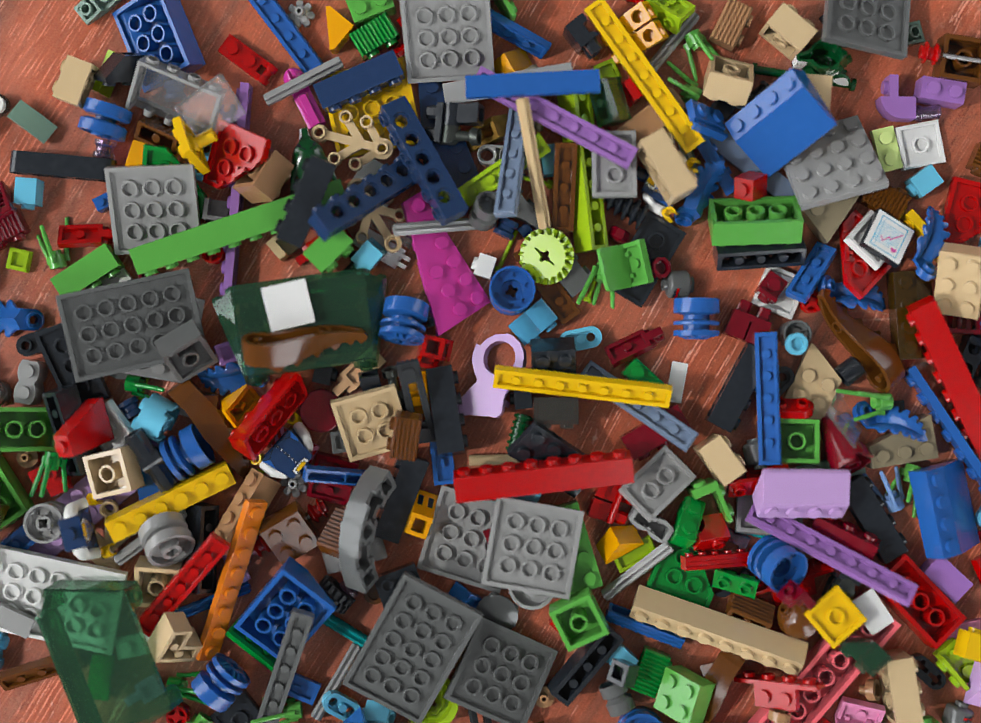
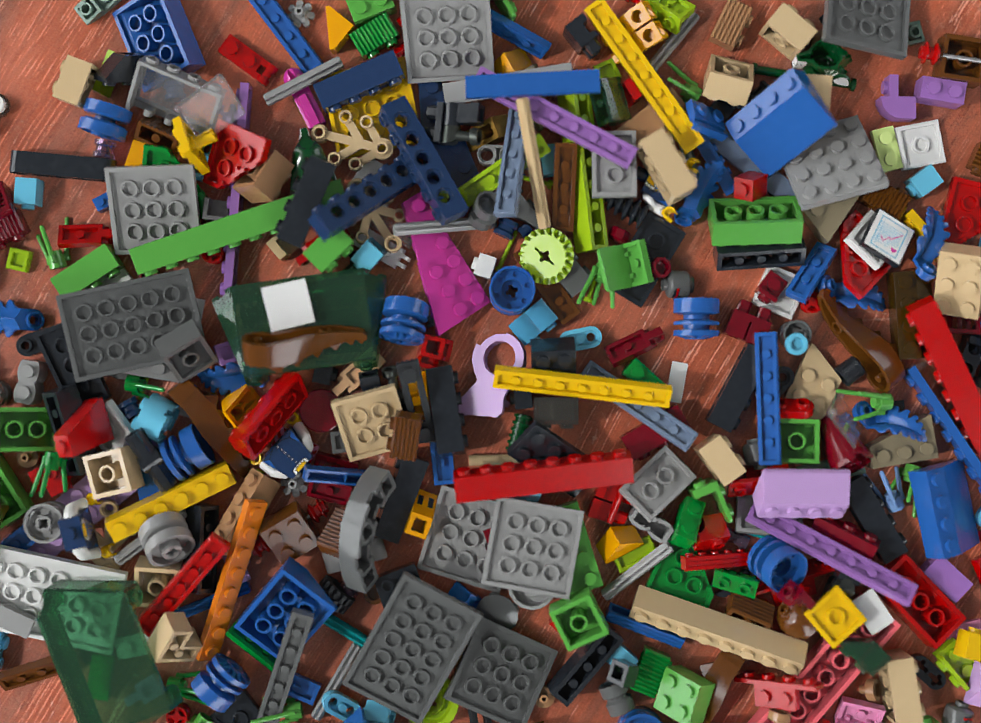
sand green slope [7,100,57,144] -> none
bright green plant [683,29,720,82] -> none
clear purple pin [913,105,941,122] -> none

